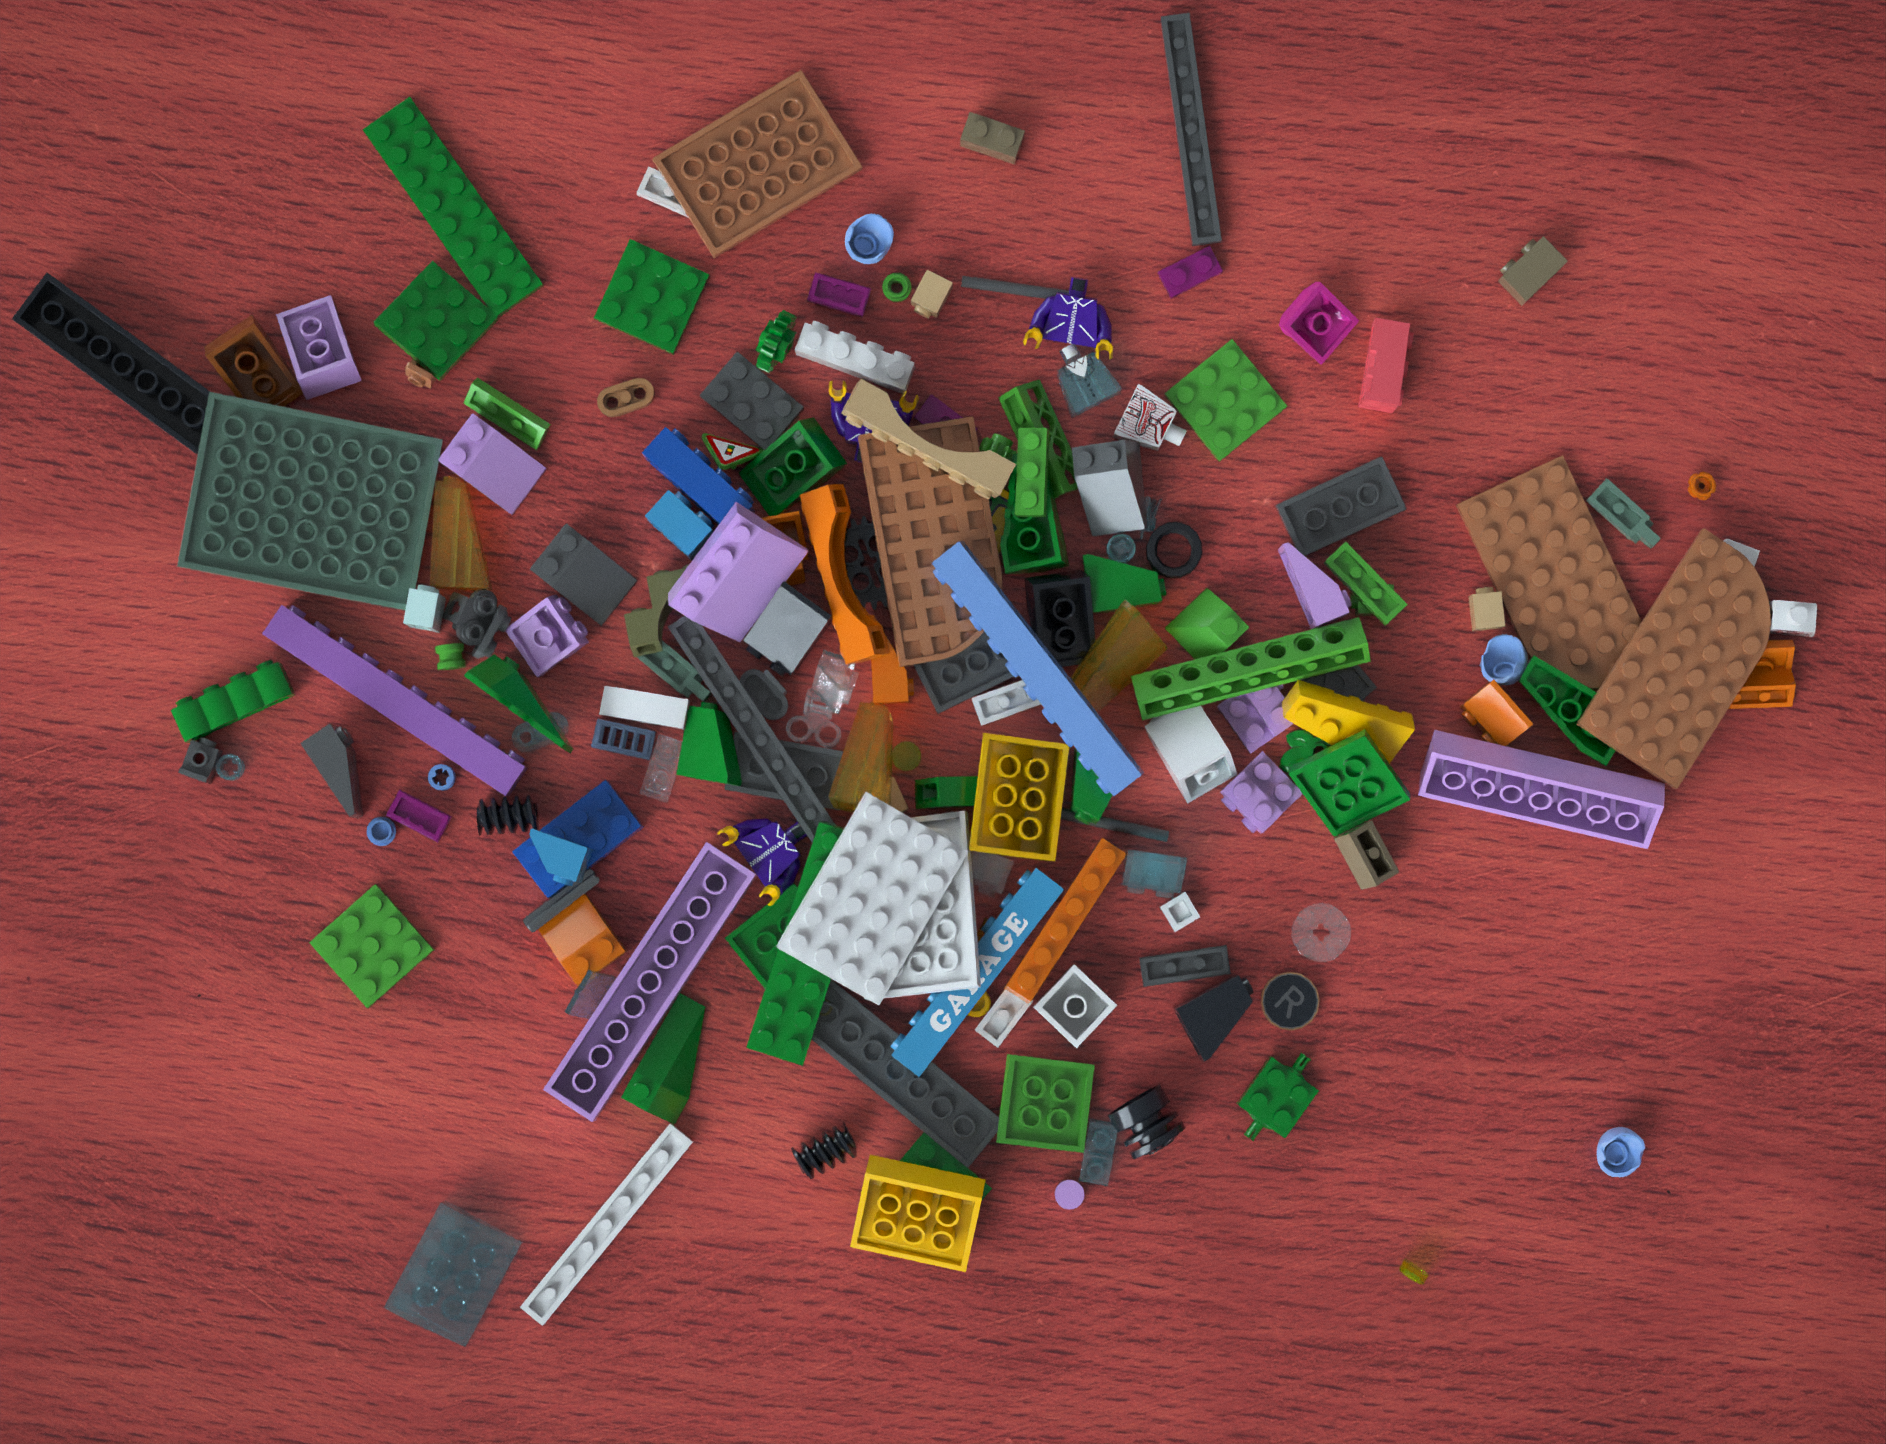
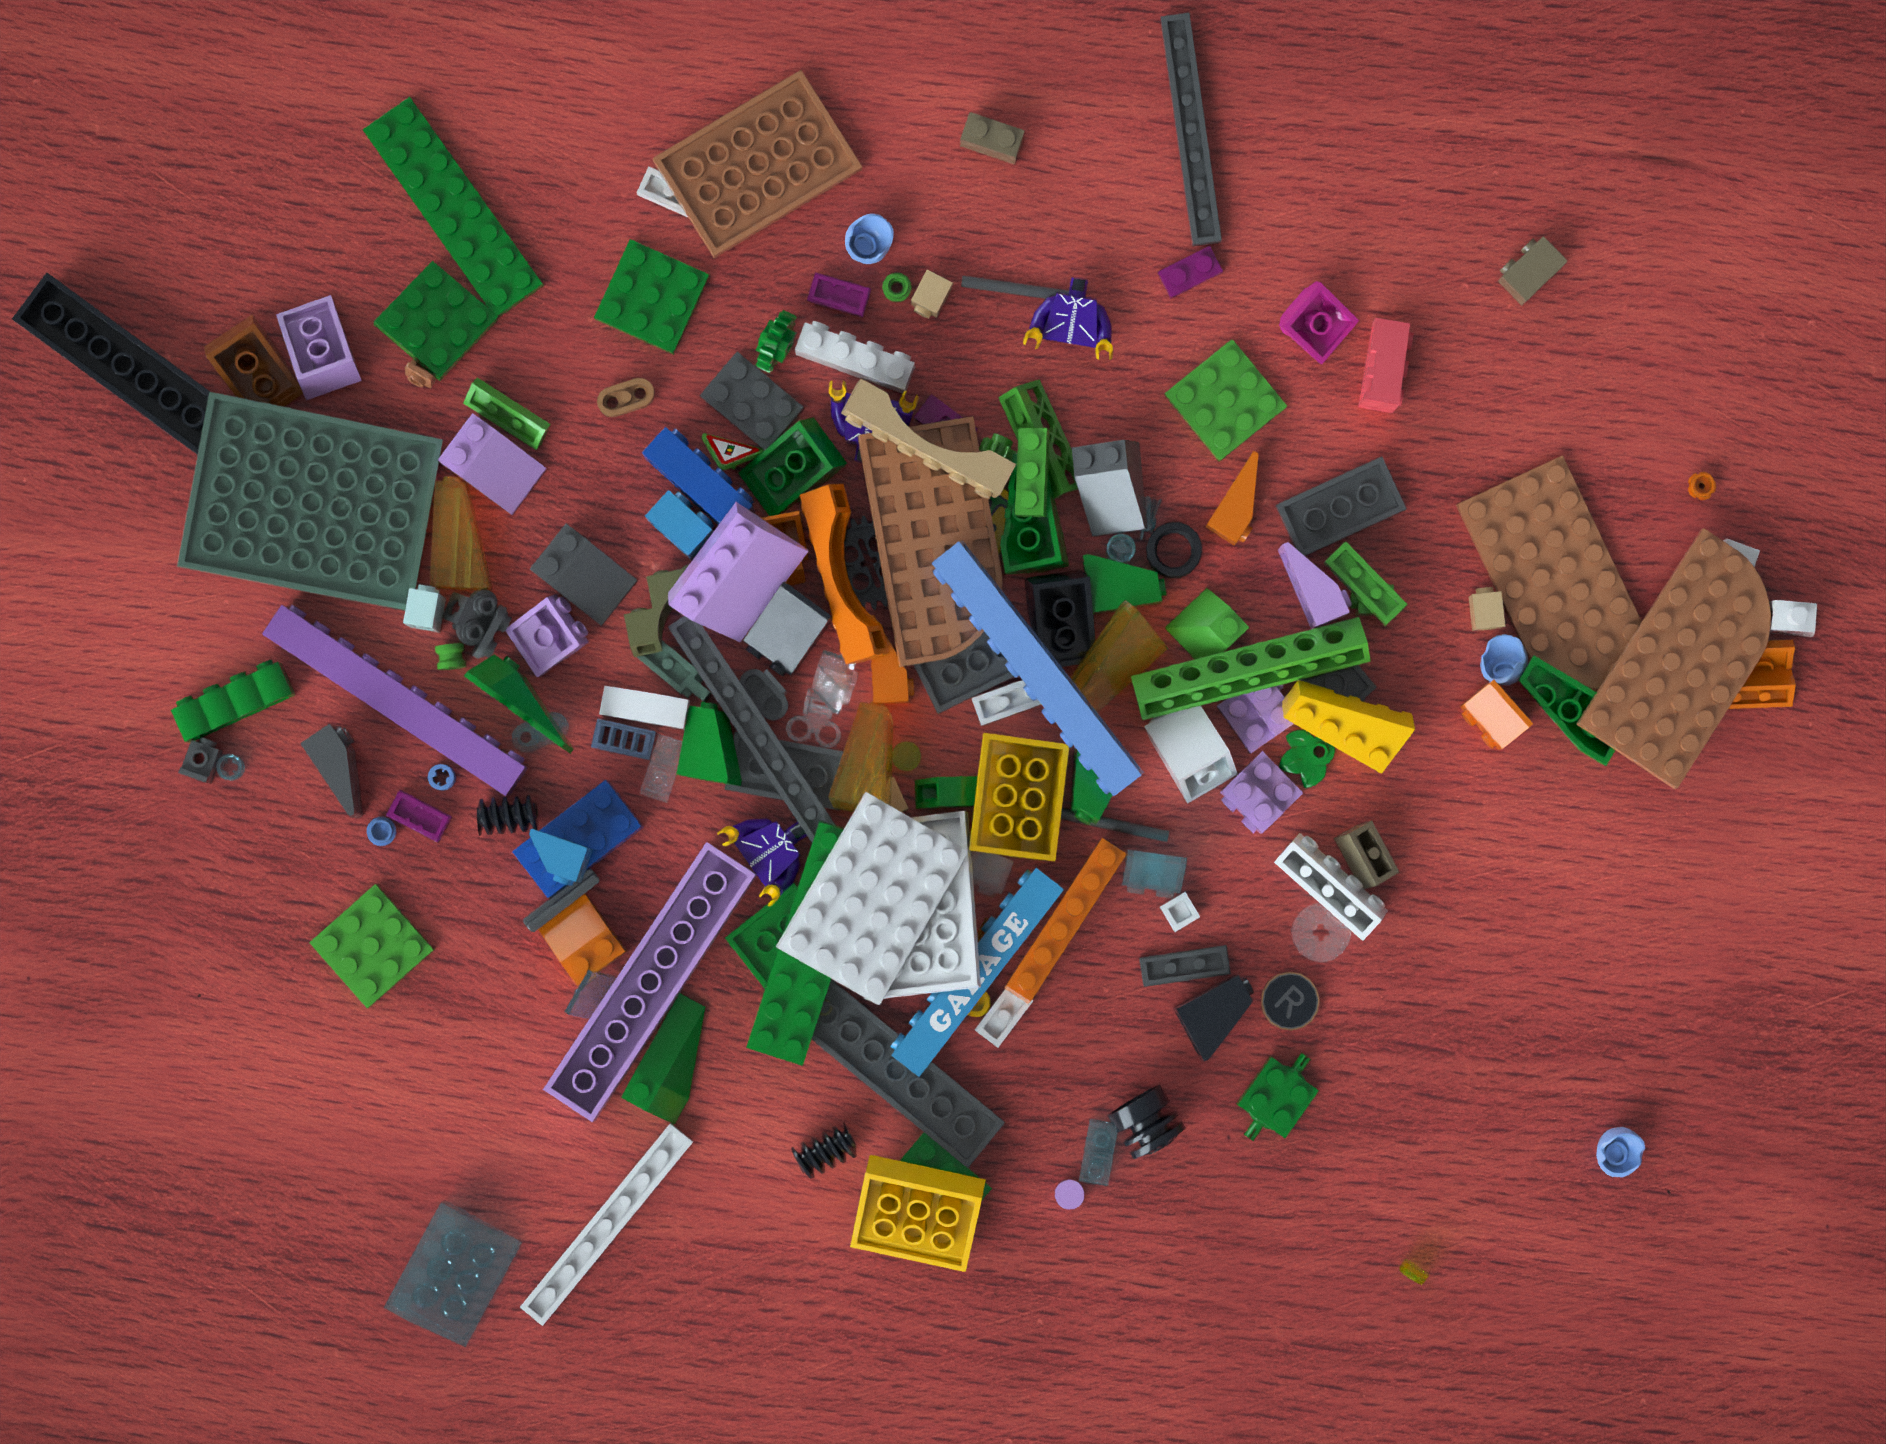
bright green plate [996,1054,1095,1153] -> none
white brick [1033,964,1117,1048] -> none
clear light blue torso [1057,344,1122,418] -> none
white torso [1113,384,1187,451] -> none
green plate [1288,729,1410,837] -> none
lavender brick [1418,730,1665,849] -> none
sand green hinge [1586,478,1661,549] -> none
none -> orange slope [1205,451,1259,546]
none -> white brick [1274,833,1388,941]

